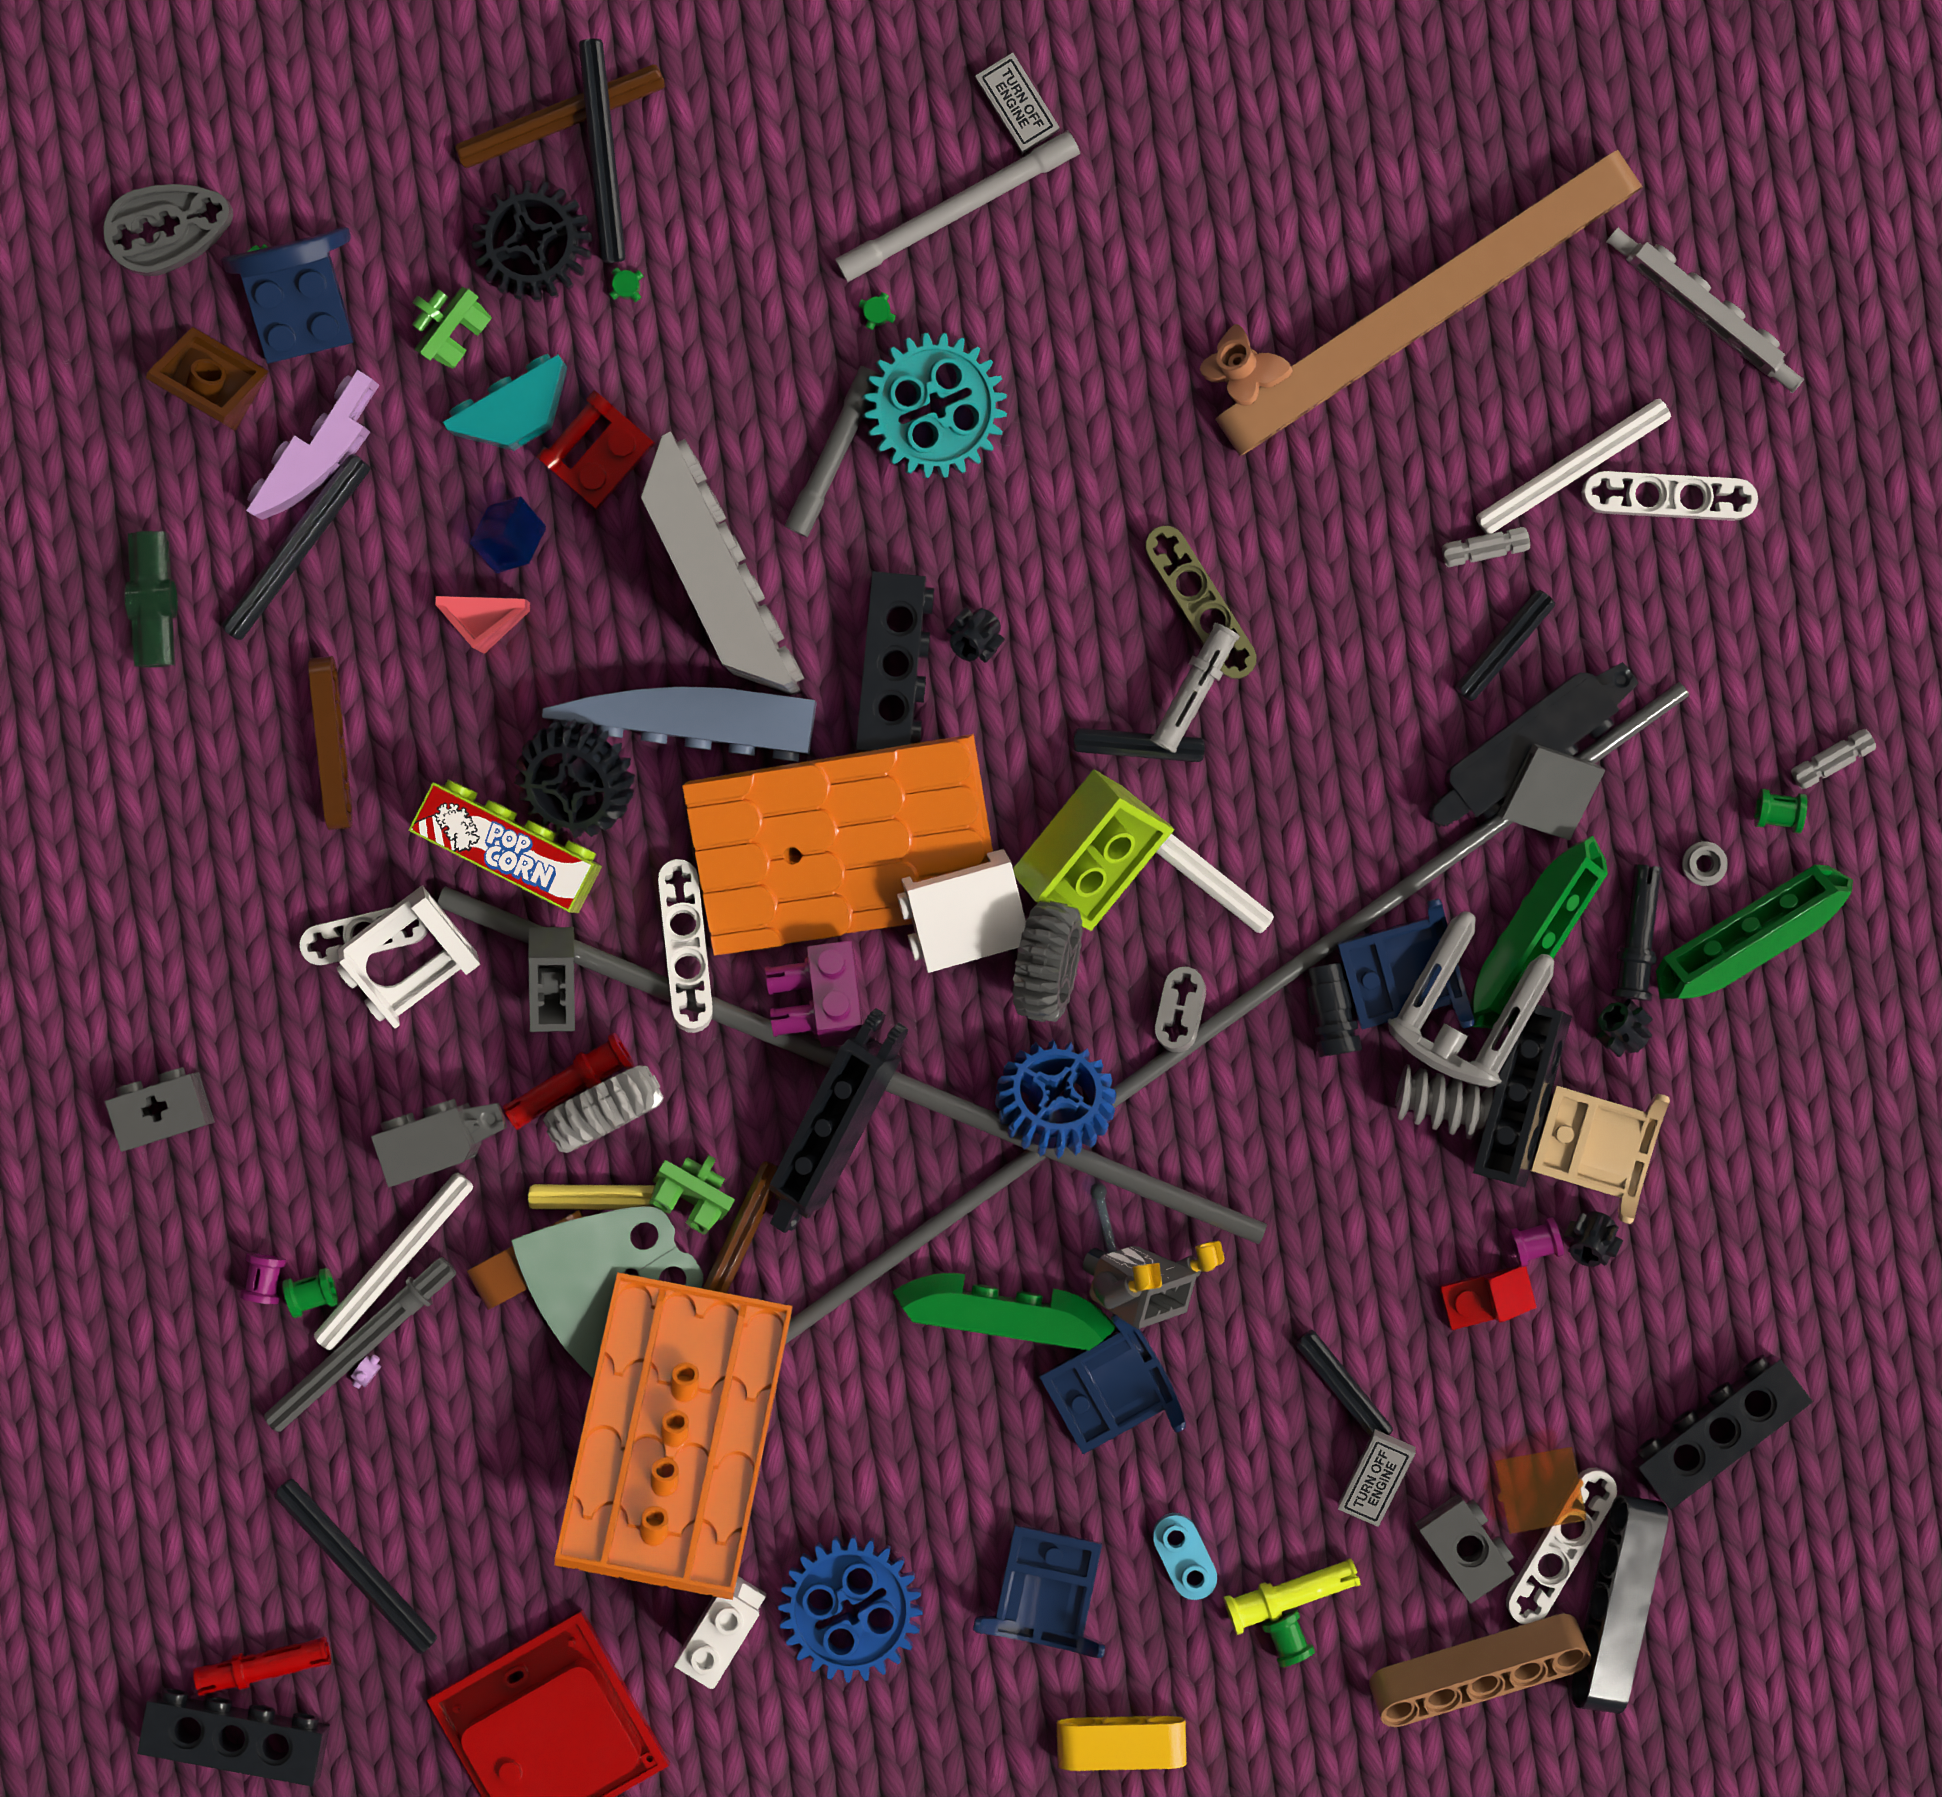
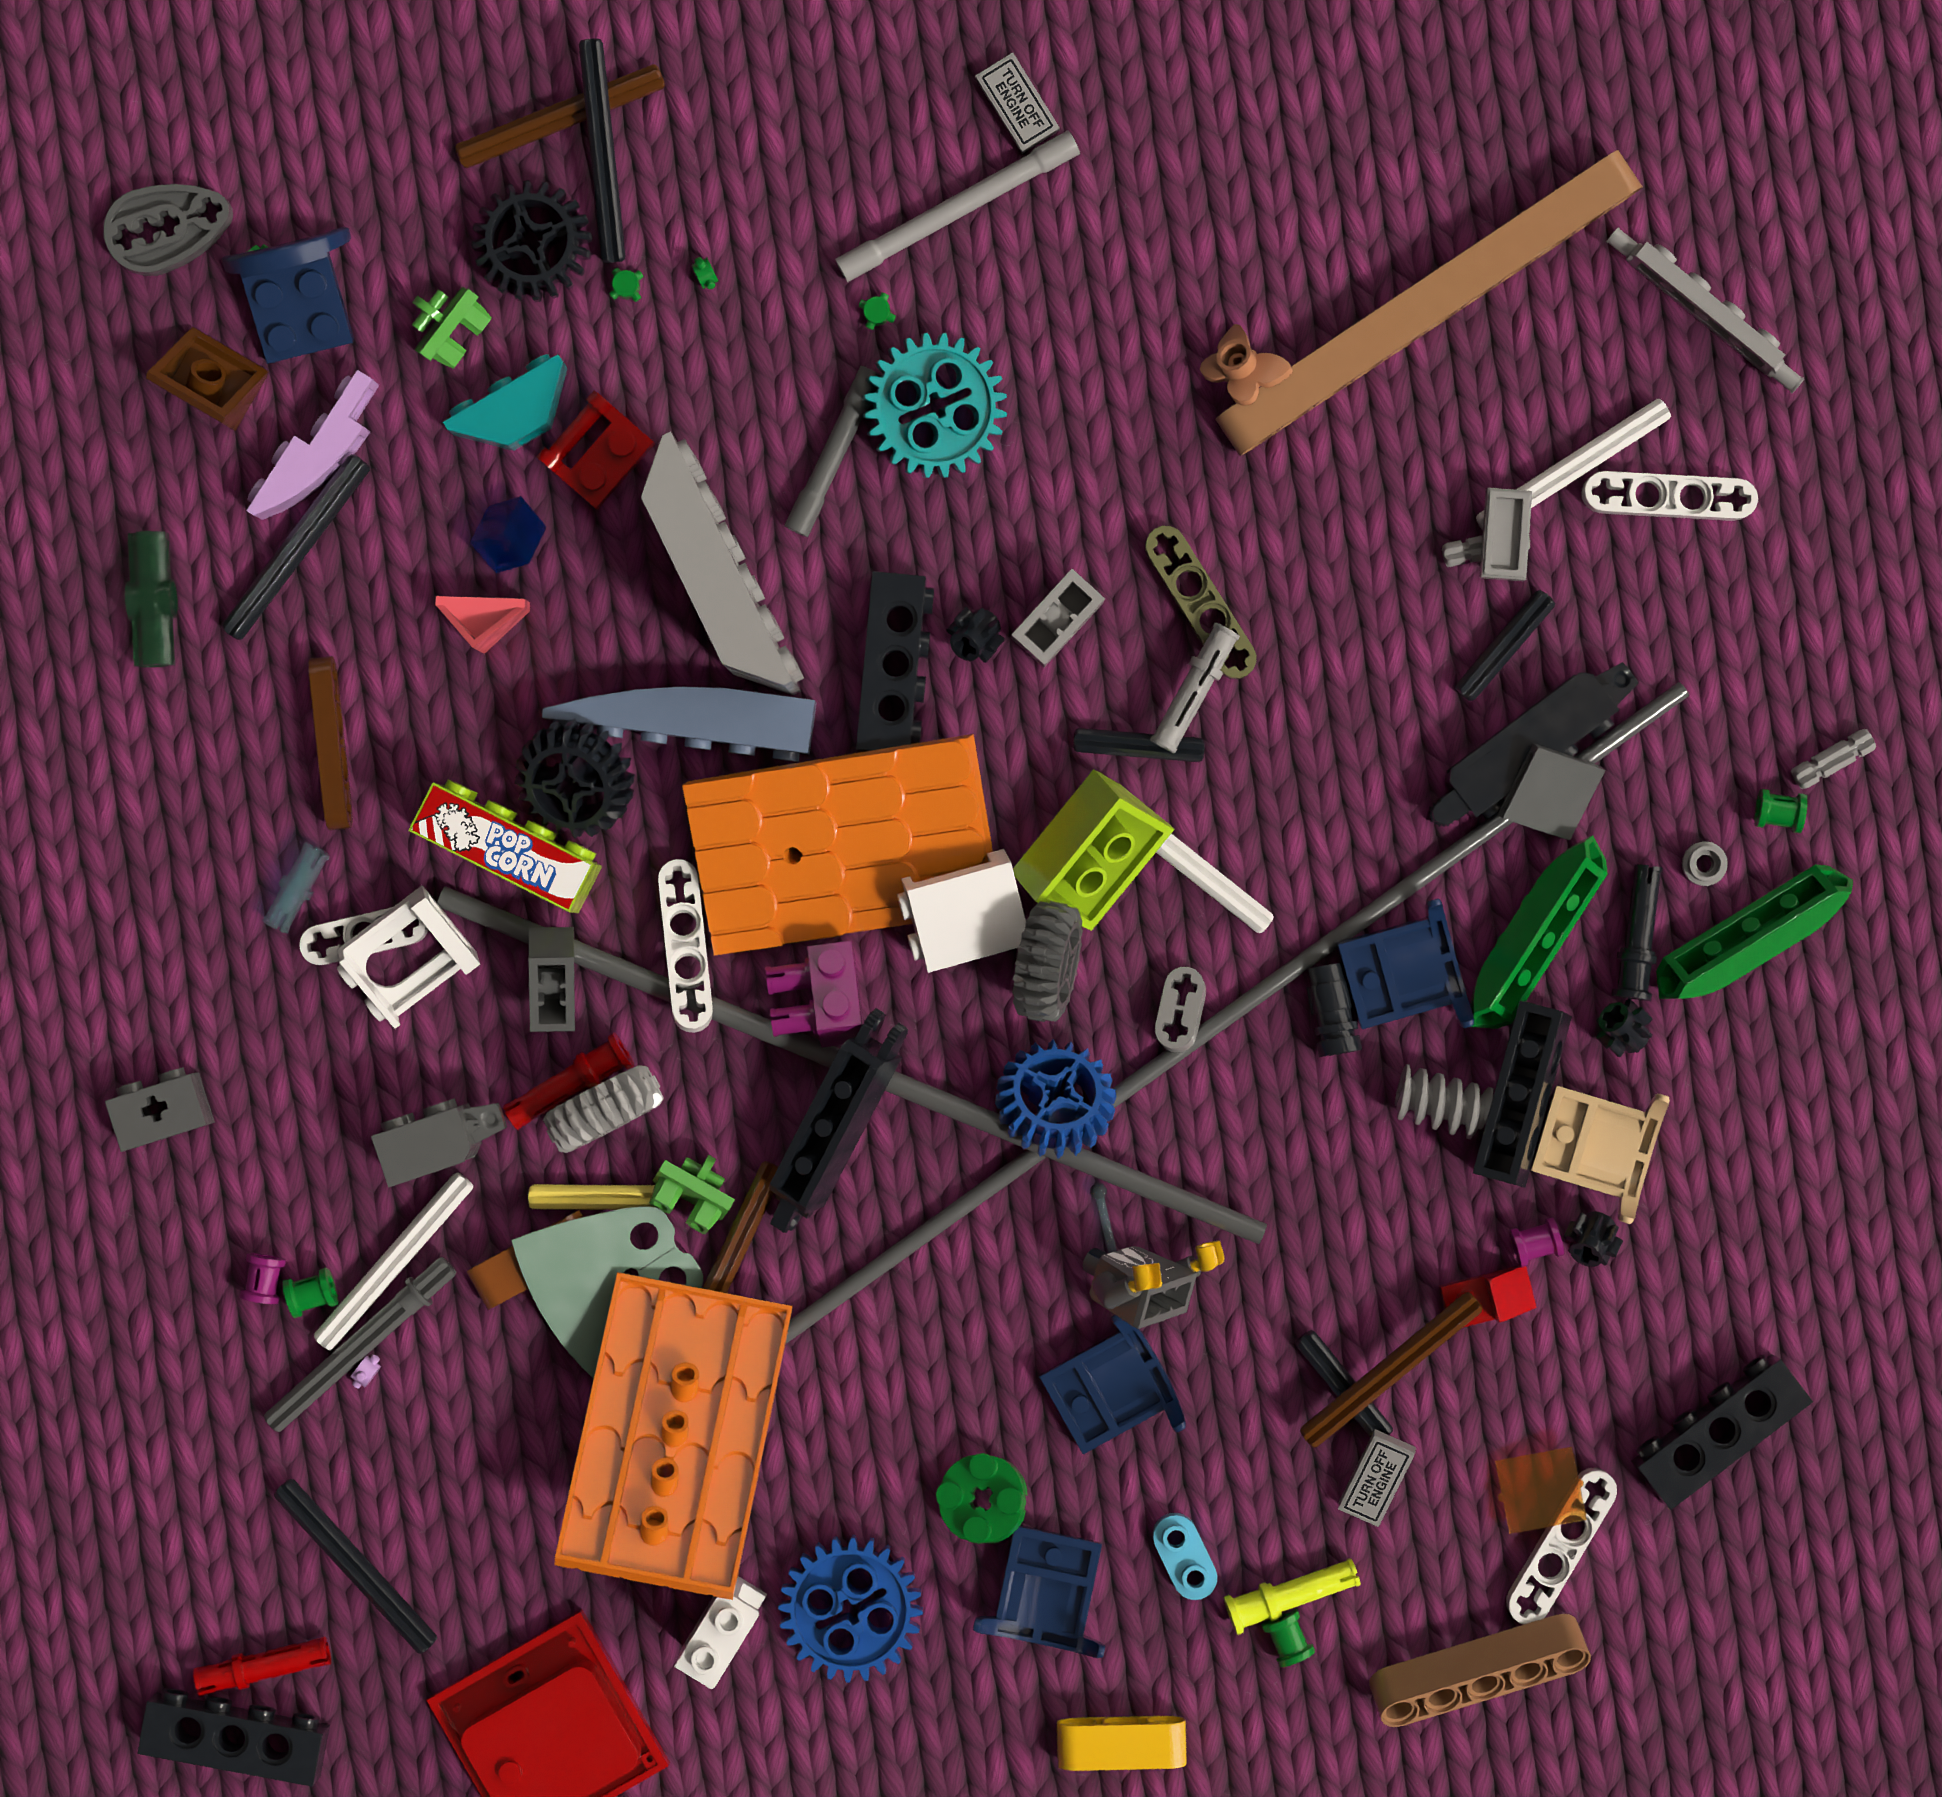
green brick [893,1273,1117,1351] -> none
light grey piece [1388,911,1554,1088] -> none
dark grey brick [1415,1494,1515,1604] -> none
beam [1571,1495,1668,1714] -> none
none -> clear light blue pin [262,842,330,933]
none -> green piece [691,257,719,289]
none -> green plate [936,1453,1028,1544]
none -> light grey brick [1011,569,1105,668]
none -> reddish brown axle [1300,1292,1483,1448]
none -> light grey tile [1479,488,1532,581]

